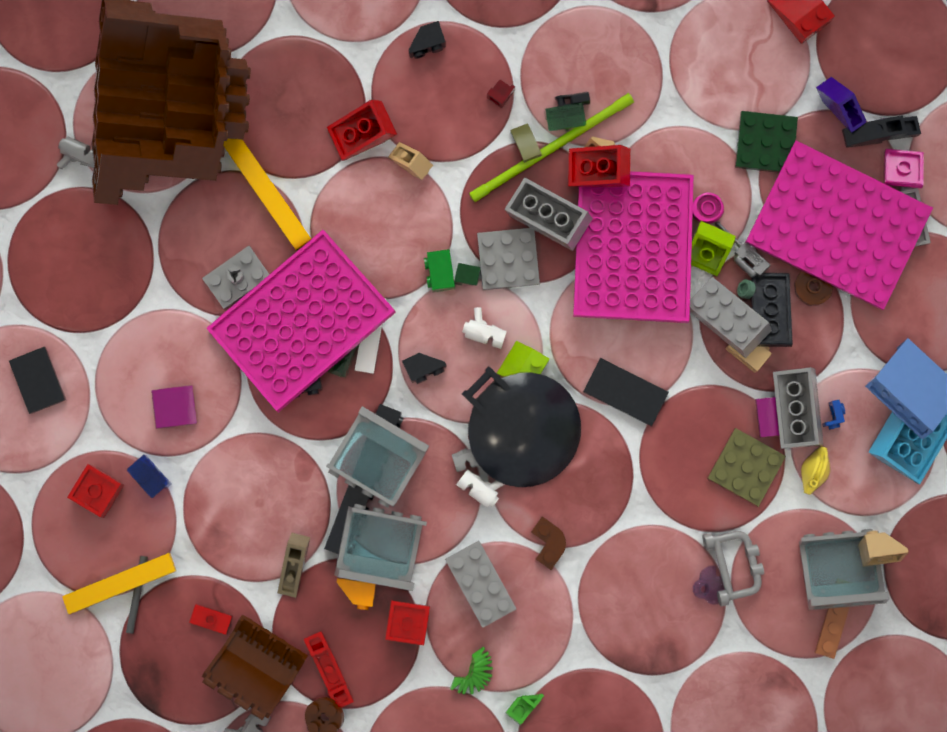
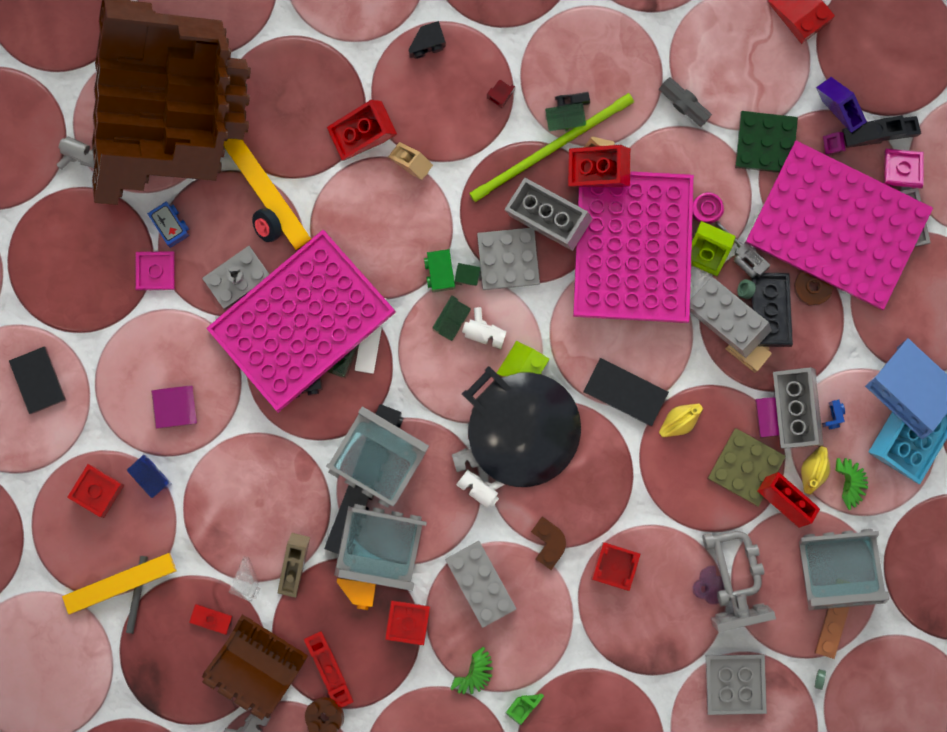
black slope [402,353,447,384] -> none
olive slope [510,123,542,163] -> none
tan slope [858,530,908,567] -> none
none -> dark pink tile [136,251,175,291]
none -> brick [147,201,189,248]
none -> clear slope [228,556,261,601]
none -> black wheel [252,208,282,242]
none -> clear green panel [432,295,471,341]
none -> red container [591,542,641,591]
none -> dark grey piece [659,77,712,127]
none -> light yellow hat [659,403,703,437]
none -> light grey plate [705,654,767,715]
none -> light grey plate [711,594,776,632]
none -> red brick [757,472,820,528]
none -> sand green tile [814,669,826,690]
none -> magenta plate [823,132,846,155]
none -> bright green hair [835,458,868,510]

